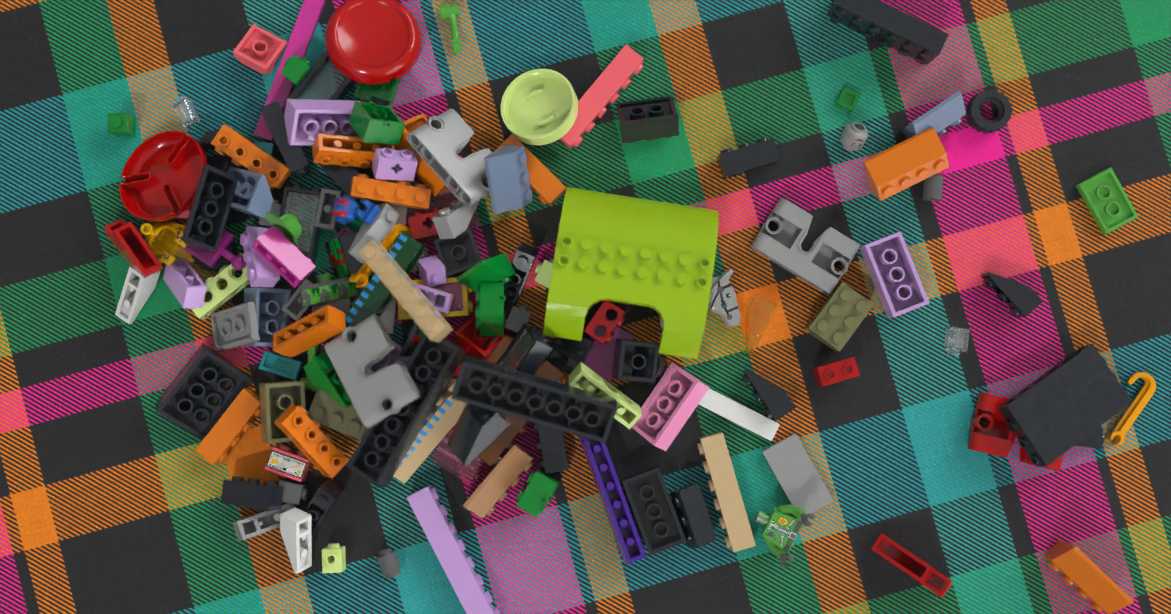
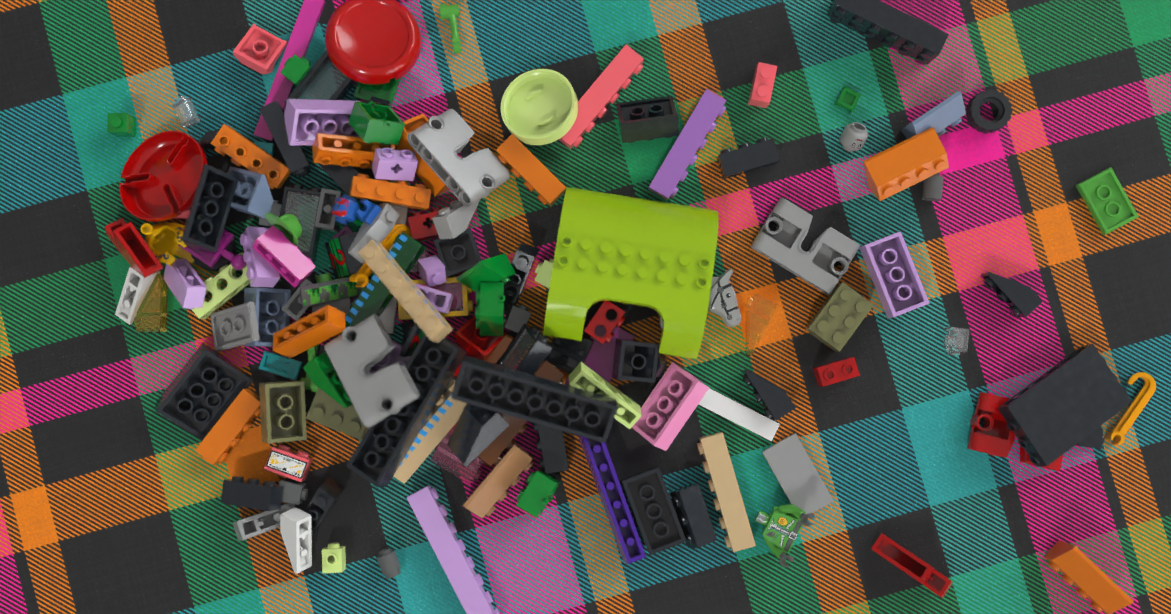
orange brick [274,405,348,478] -> none
sand blue slope [484,145,533,214] -> none
none -> clear yellow slope [134,274,168,332]
none -> medium lavender brick [648,89,727,201]
none -> coral brick [748,62,777,108]

